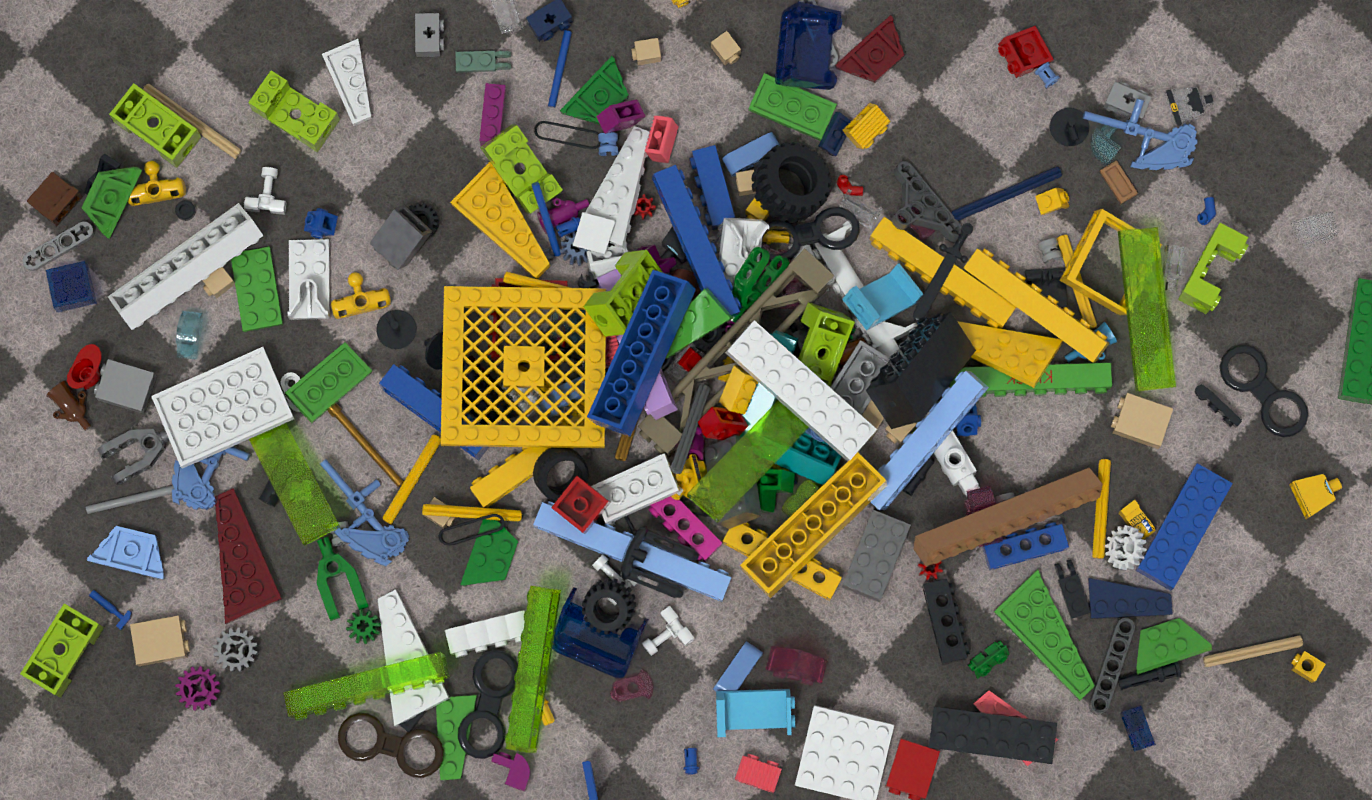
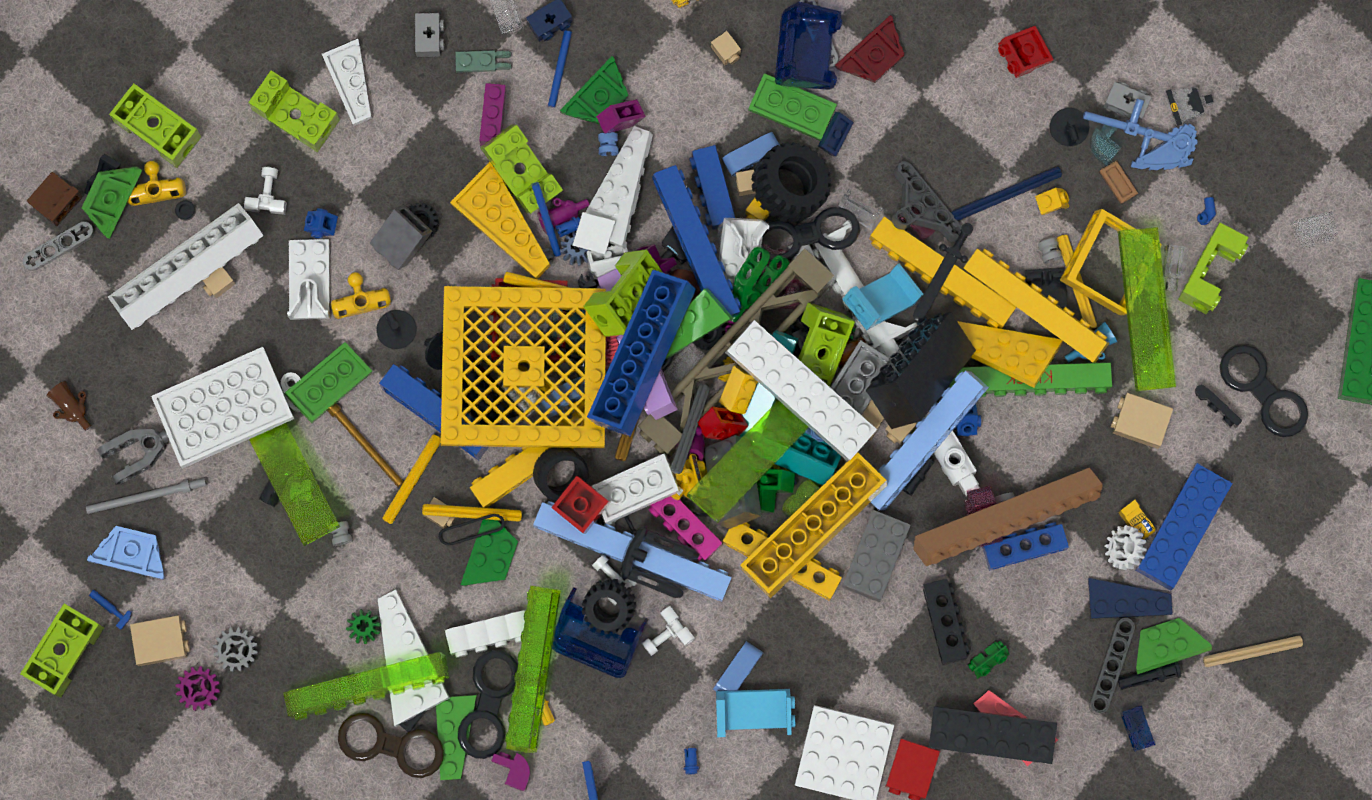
clear blue brick [46,261,97,313] -> none
red piece [67,344,102,390] -> none
light grey brick [94,359,157,414] -> none
tan axle [143,84,241,159] -> none
medium blue bar [172,447,250,510] -> none
clear light blue brick [176,311,203,360] -> none
dark red wing [215,488,282,624] -> none
bright green plate [231,247,283,332] -> none
green piece [316,537,369,621] -> none
medium blue bar [320,459,409,566] -> none
black piece [534,121,600,149] -> none
clear pink piece [610,670,653,702] -> none
tan brick [631,38,661,65] -> none
red gear [634,194,656,220] -> none
coral brick [644,116,679,163] -> none
red tile [677,347,702,373] -> none
coral brick [735,754,782,793] -> none
yellow pin [762,230,789,244] -> none
clear pink brick [766,646,828,686] -> none
red arm [836,175,863,196] -> none
yellow brick [842,103,891,149] -> none
red gear [917,561,943,581] -> none
bright green wing [994,570,1095,701] -> none
medium blue bush [1034,62,1060,89] -> none
black hinge [1054,559,1091,619] -> none
yellow axle [1092,459,1111,559] -> none
yellow torso [1289,474,1342,519] -> none
yellow brick [1291,651,1326,683] -> none

